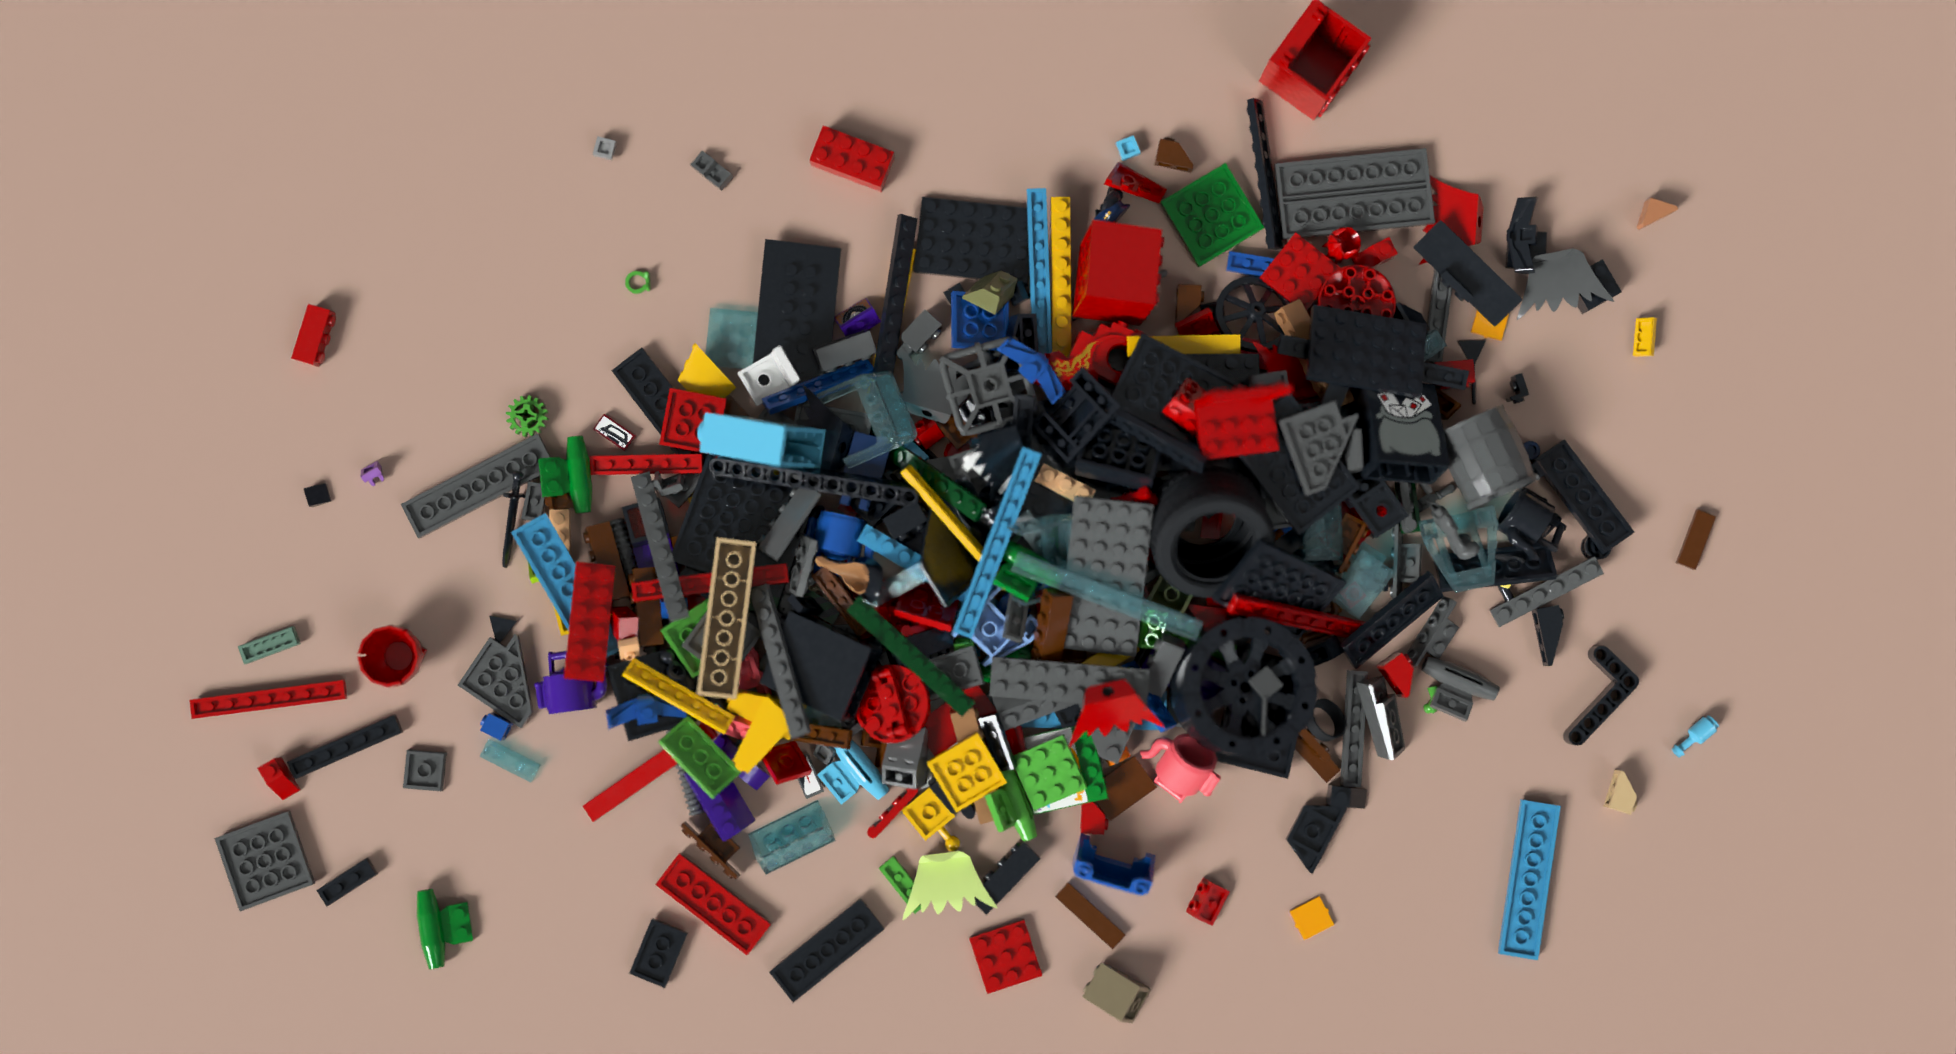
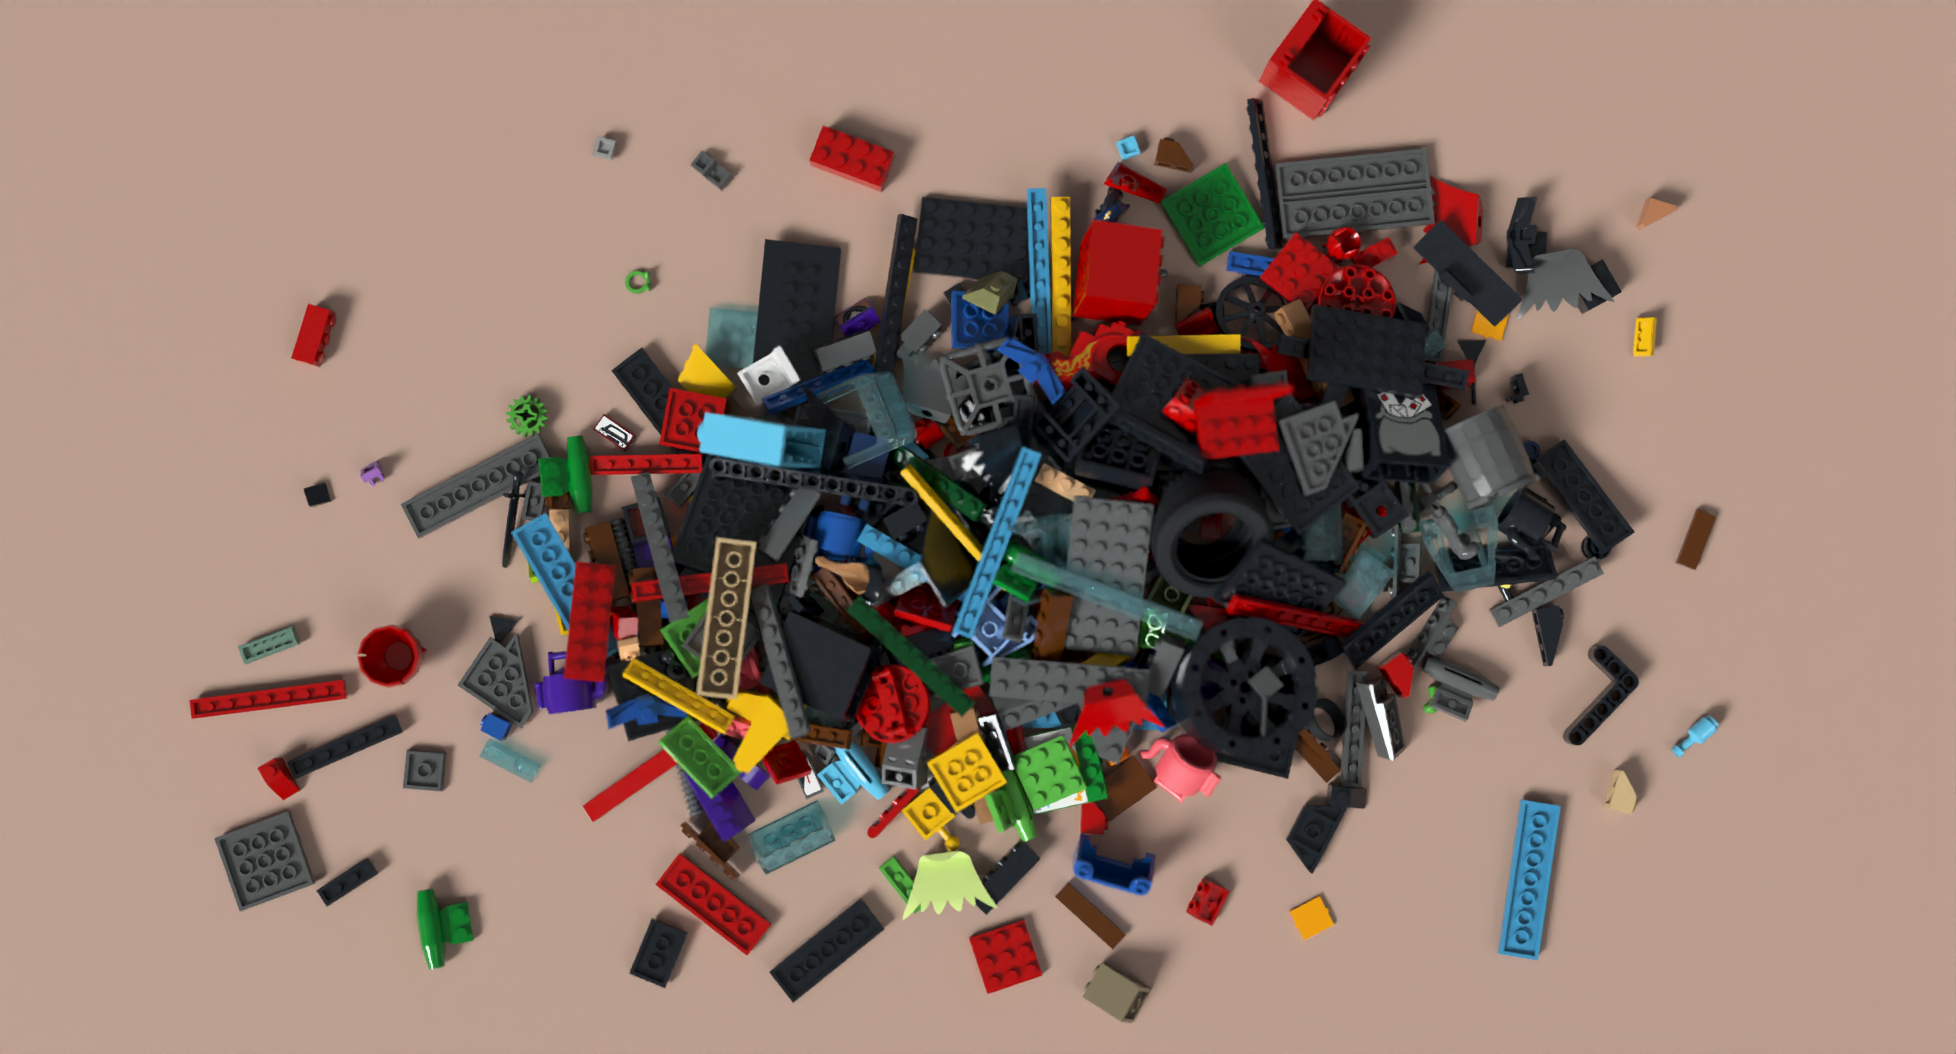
dark grey bracket [652,471,684,497] -> none

